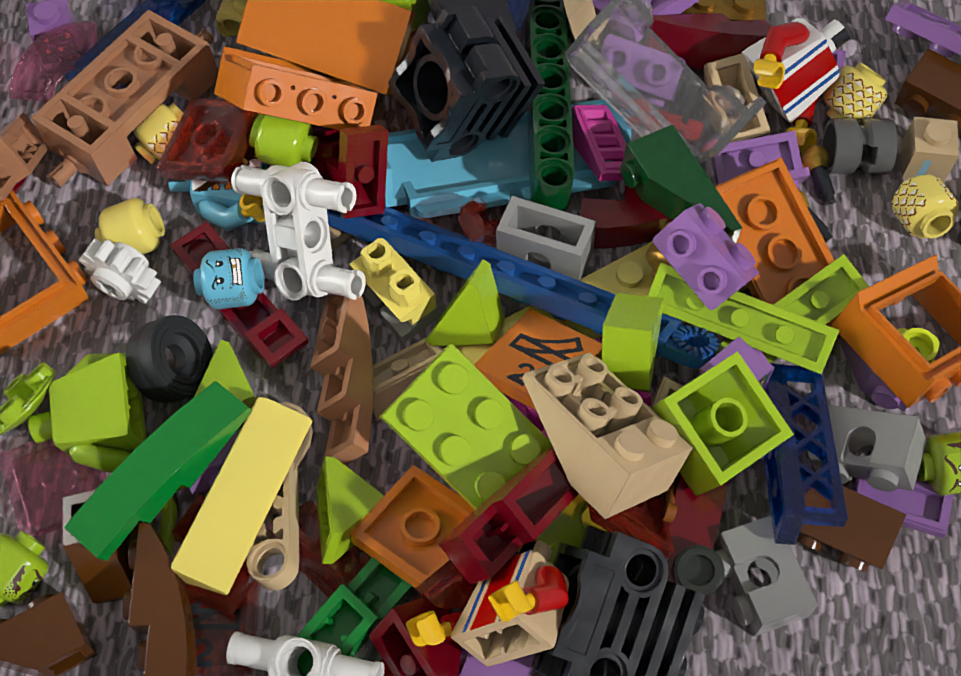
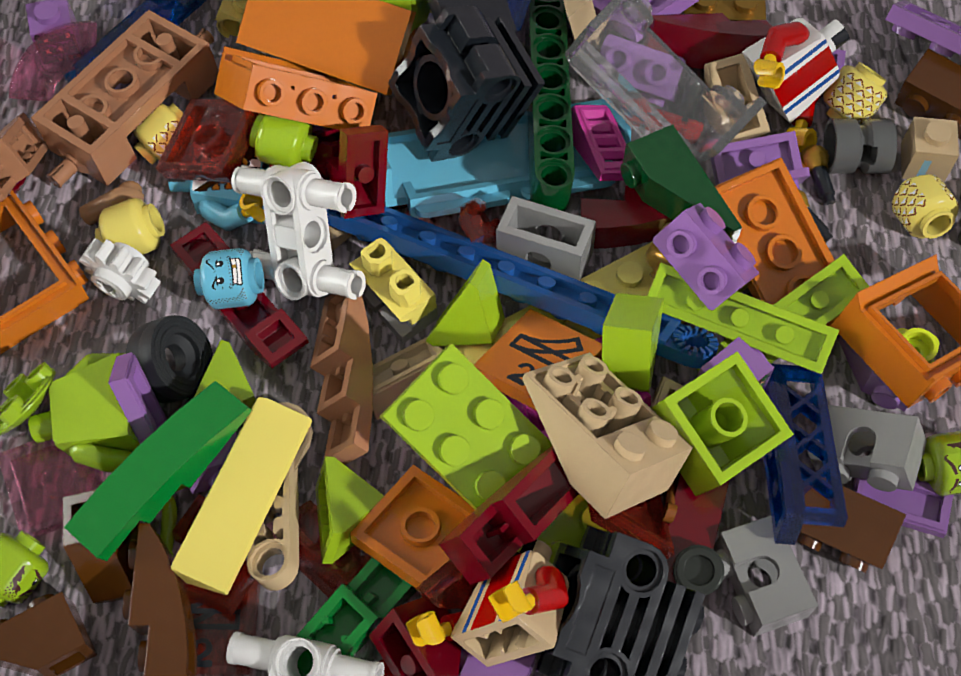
none -> medium nougat arm [79,181,144,225]
none -> medium lavender tile [108,352,167,444]

